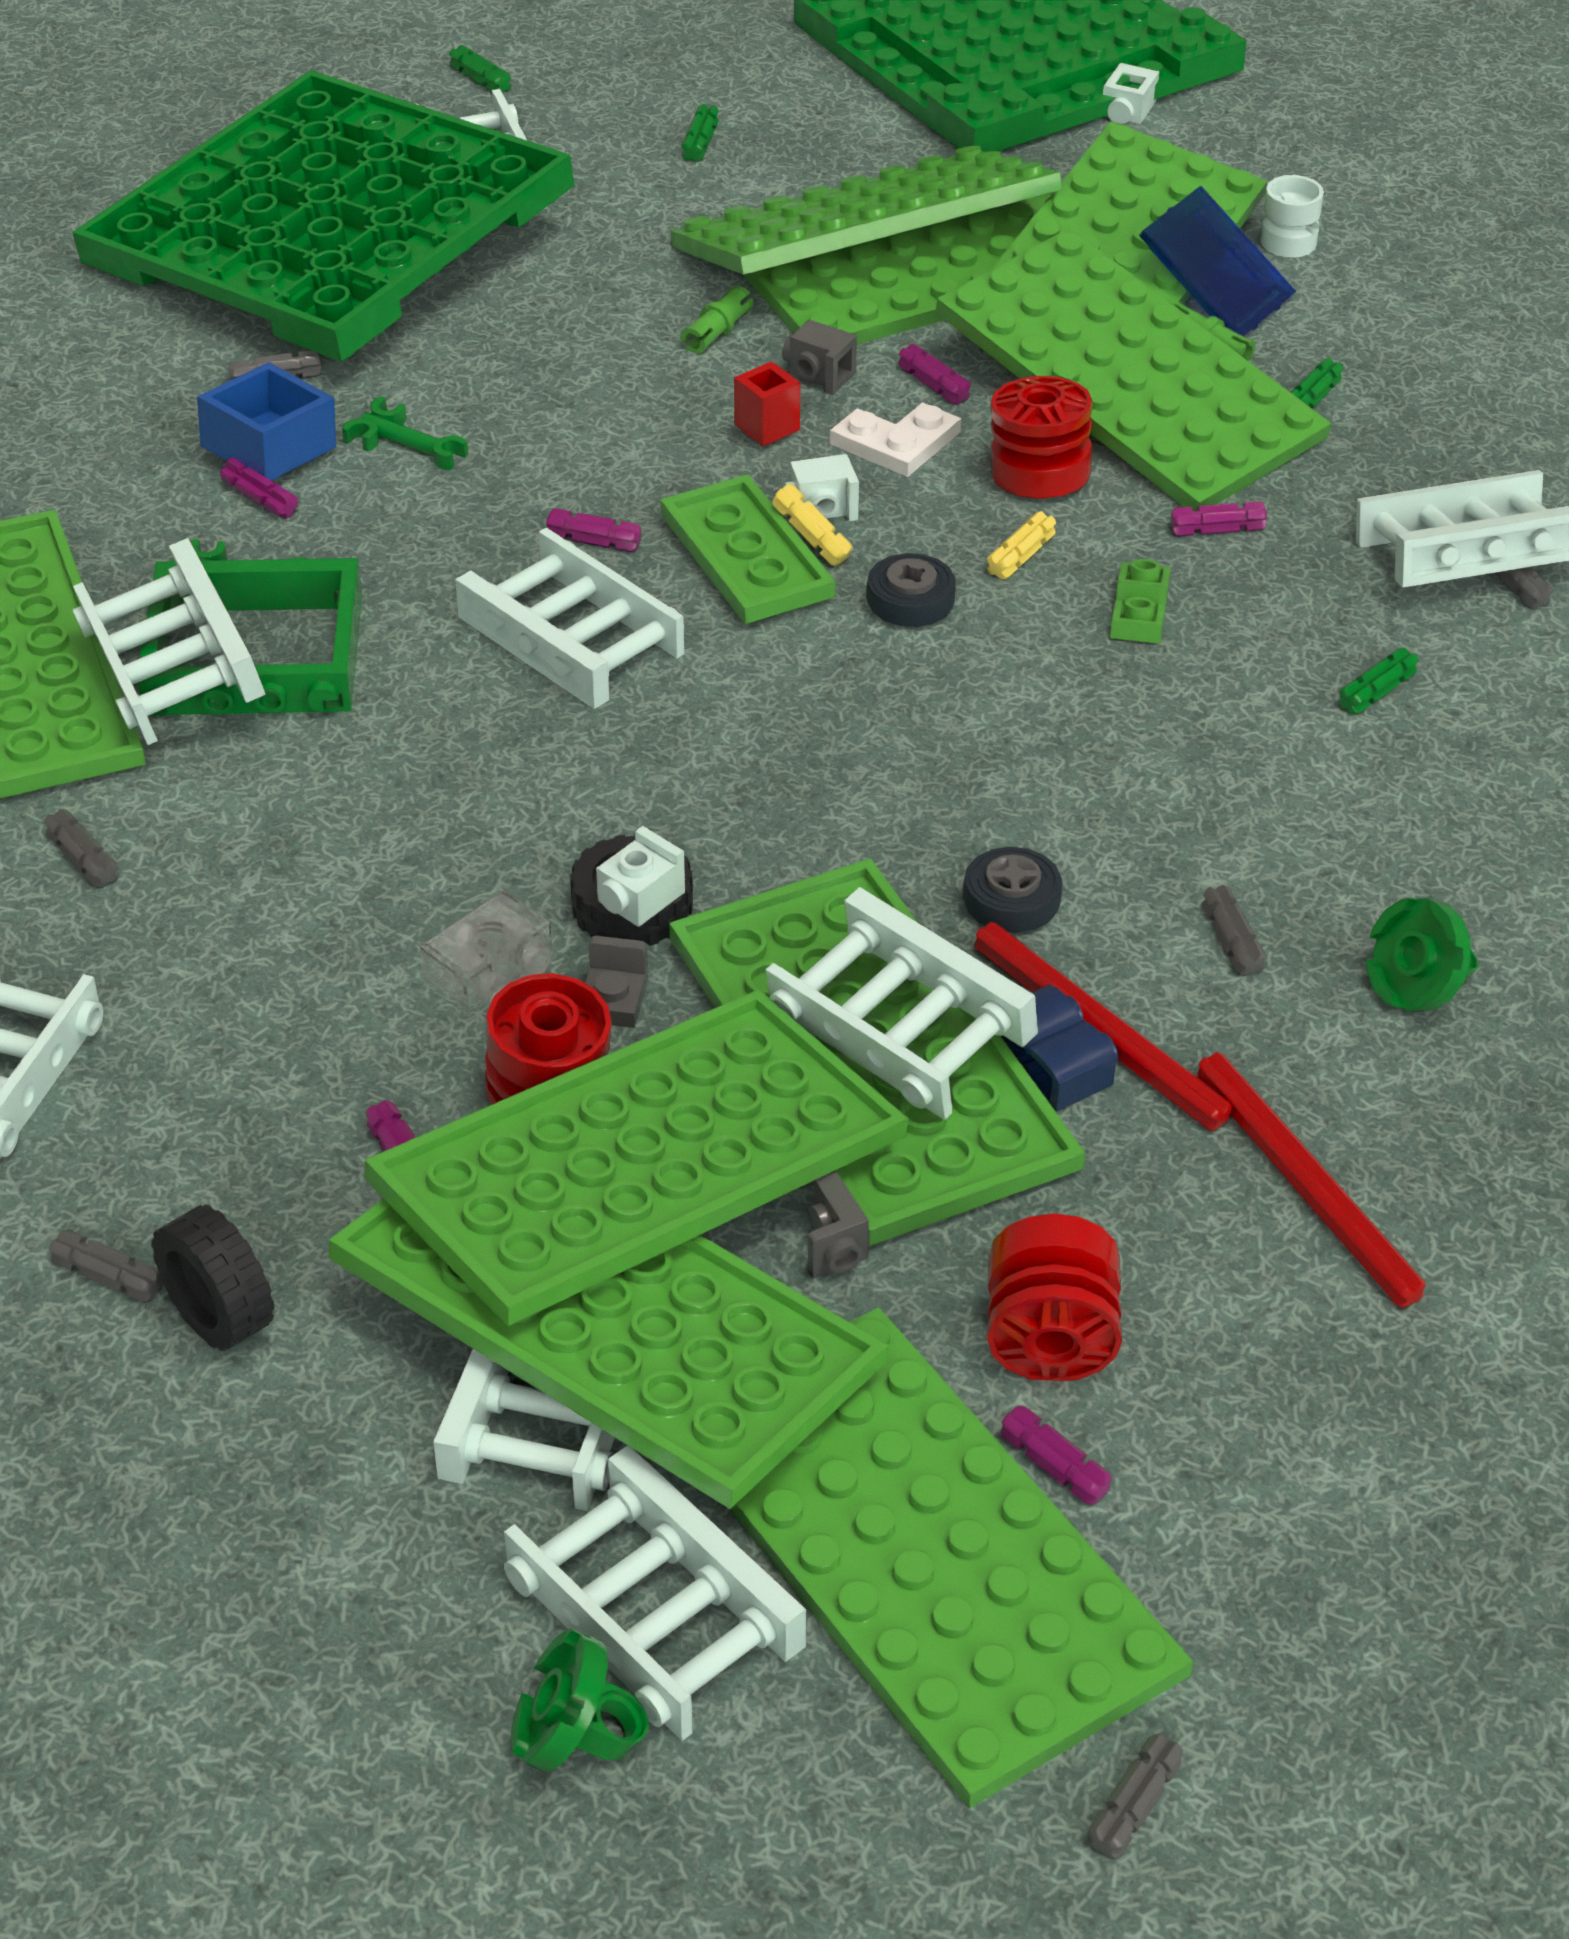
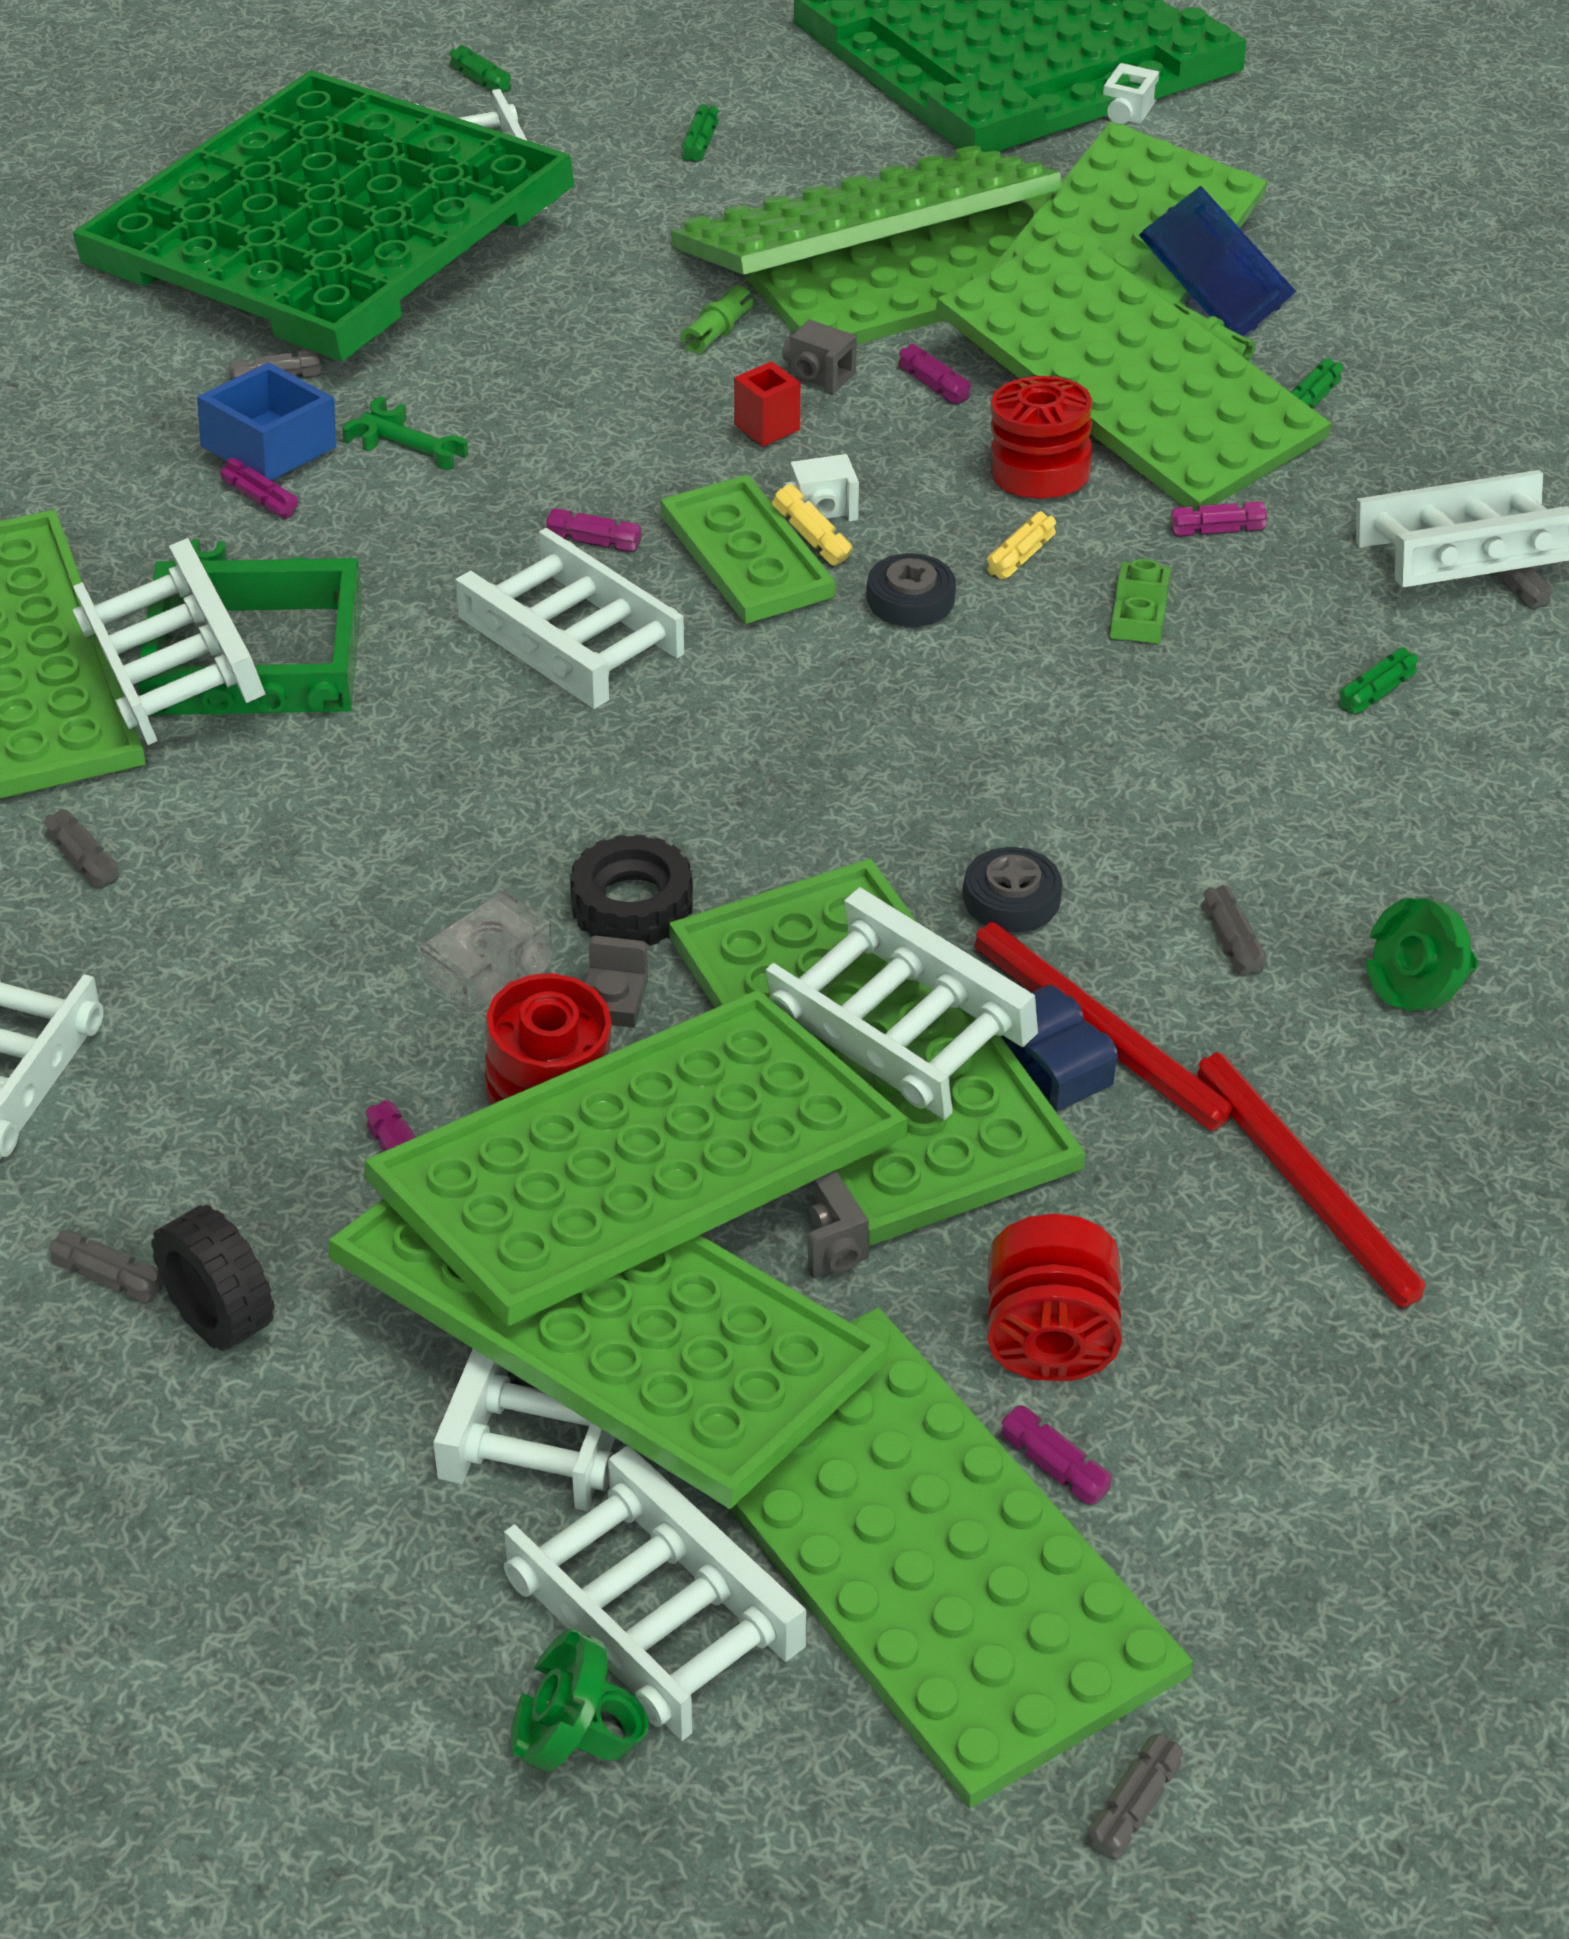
light aqua brick [596,826,685,927] -> none
white plate [830,402,961,477] -> none
light aqua wheel [1260,175,1324,257] -> none

